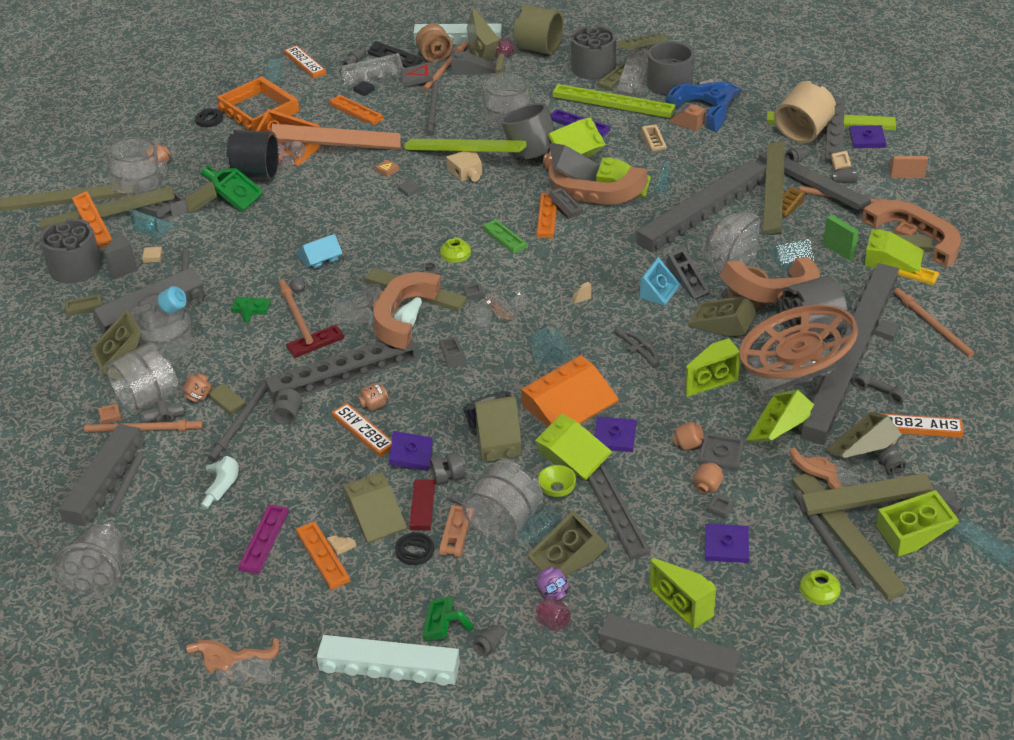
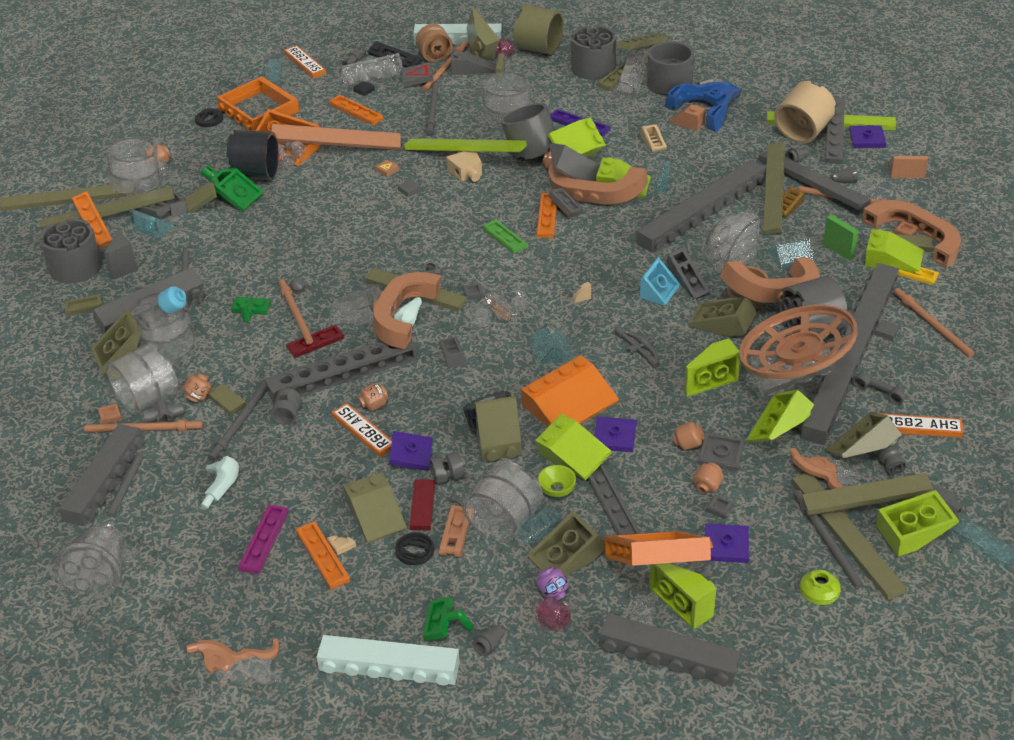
tan tile [142,247,163,263] -> none
medium azure slope [296,234,343,269] -> none
lime piece [440,237,471,263] -> none
lime plate [553,84,676,118] -> none
tan tile [830,151,851,171] -> none
none -> orange window [604,531,713,566]

